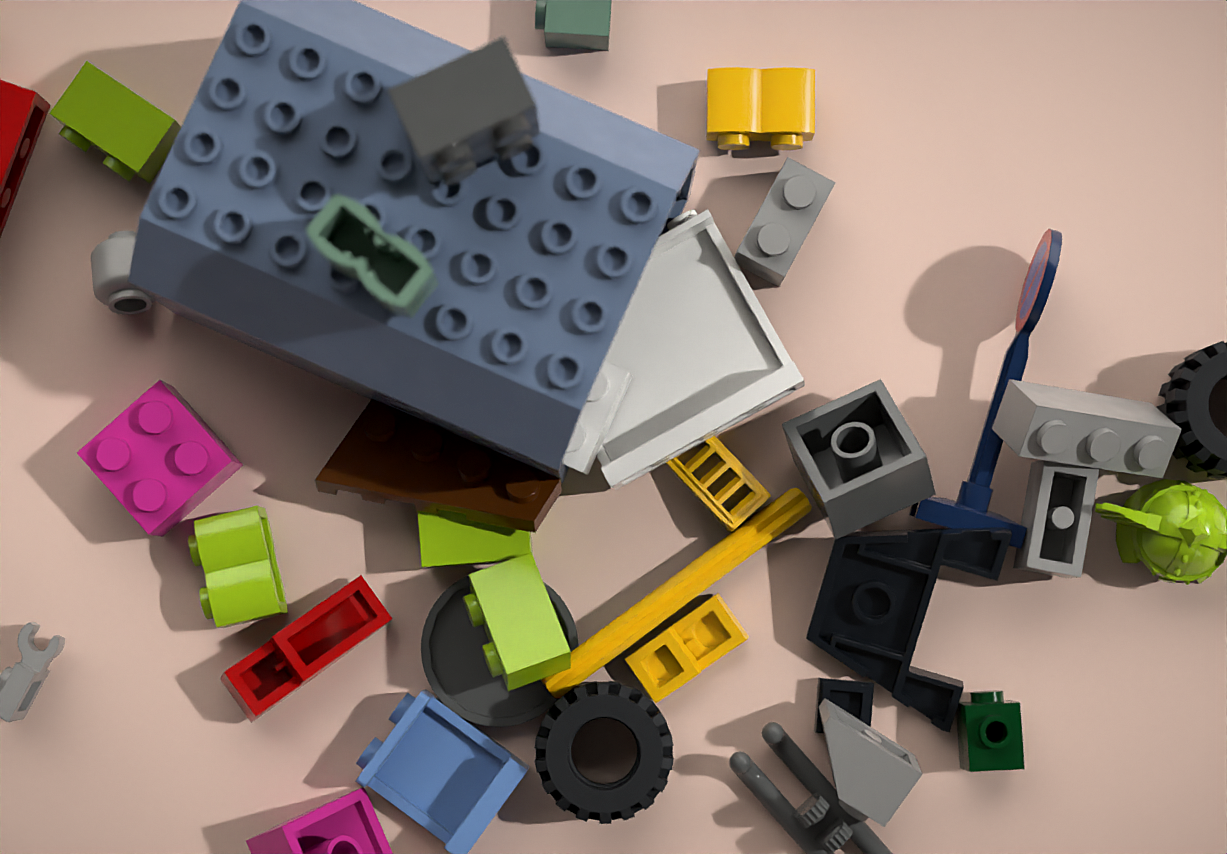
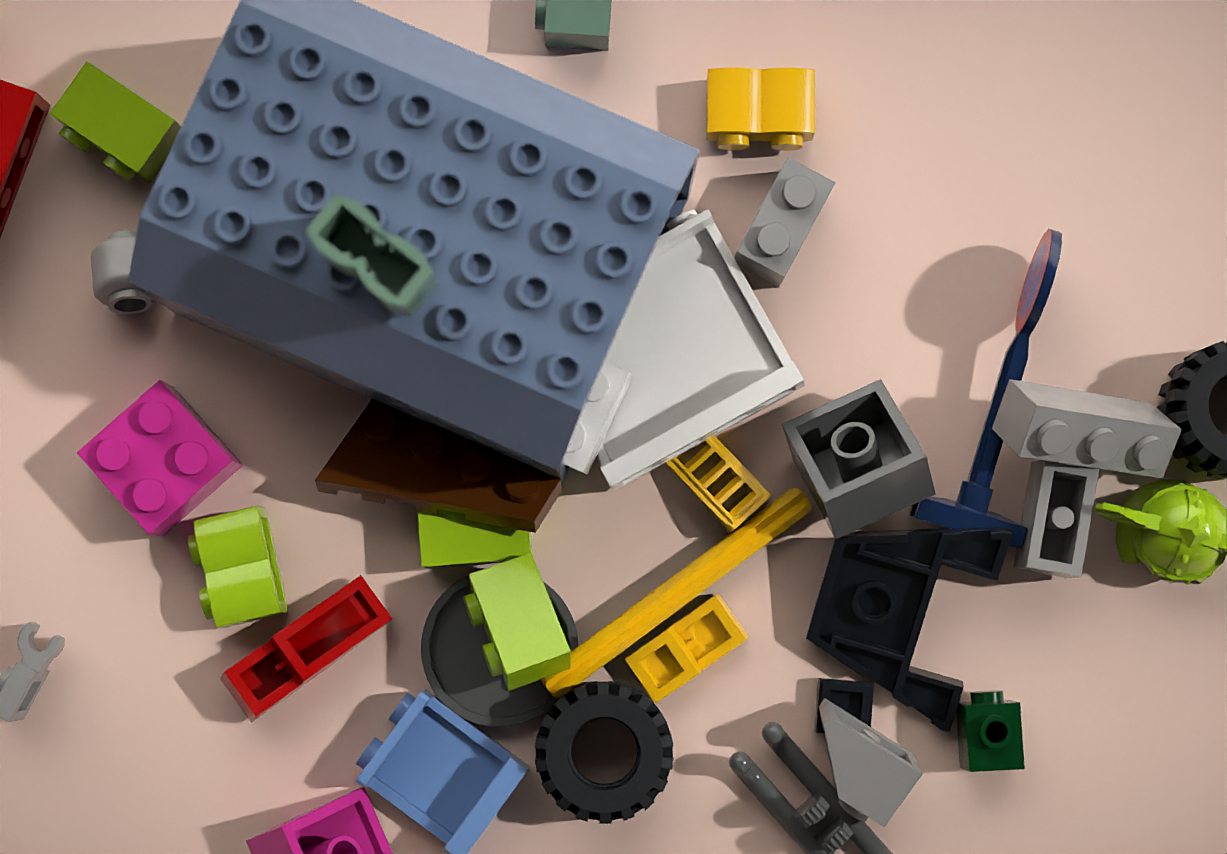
dark grey brick [388,37,540,185] -> none

